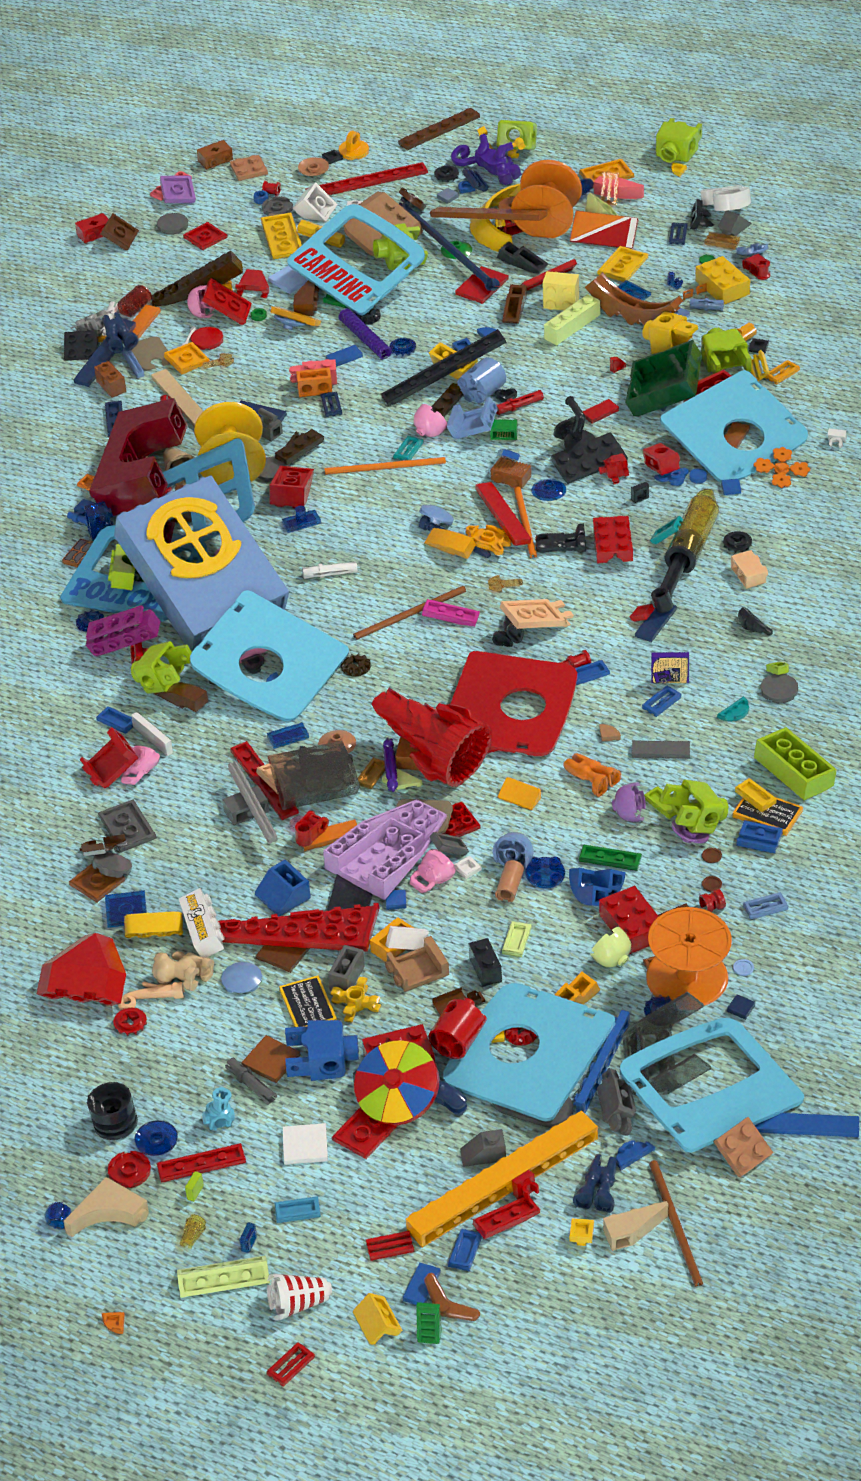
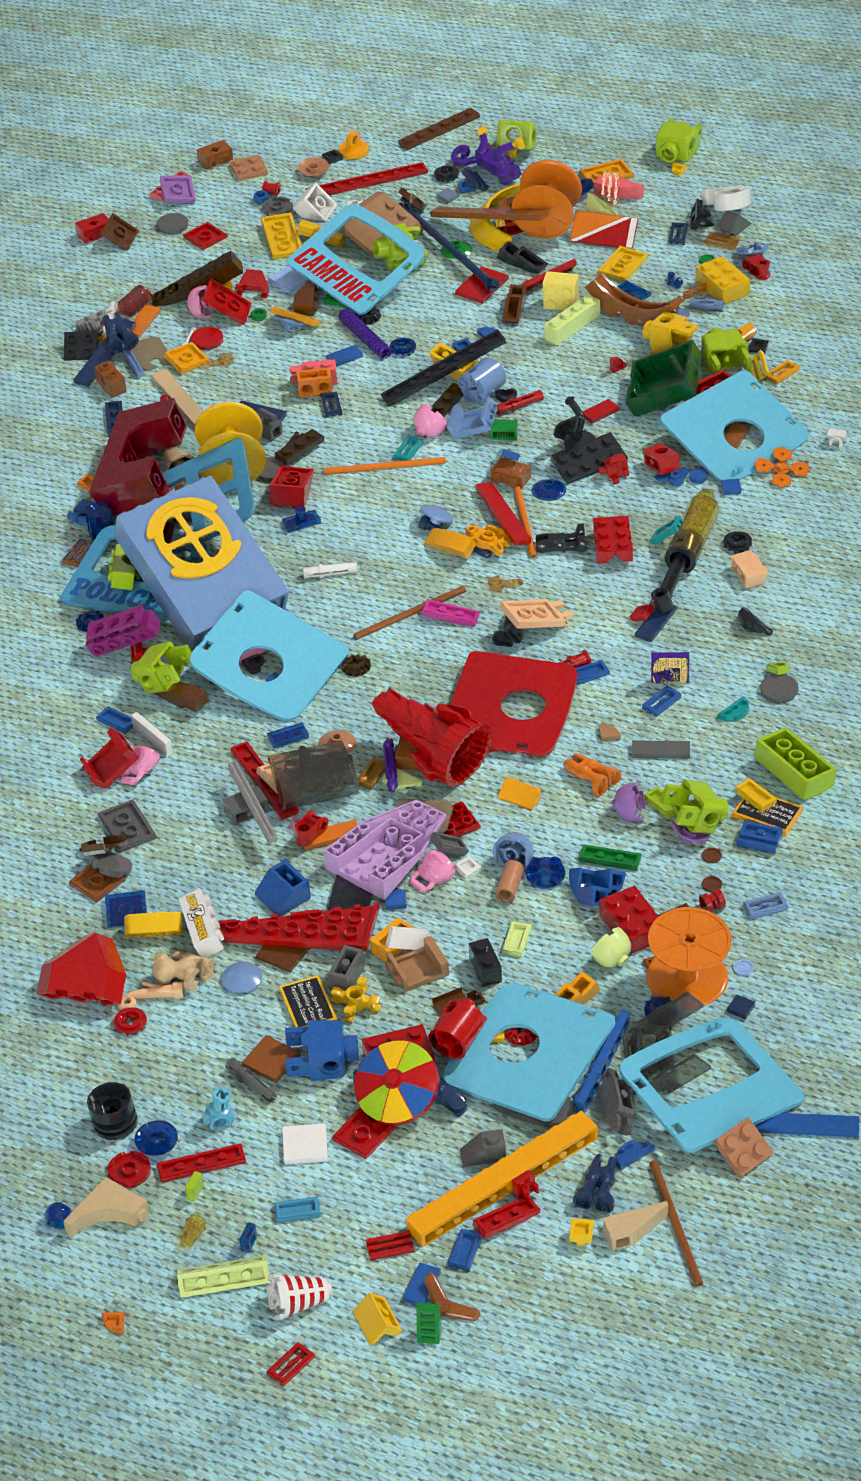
black tile [631,482,649,503] -> none

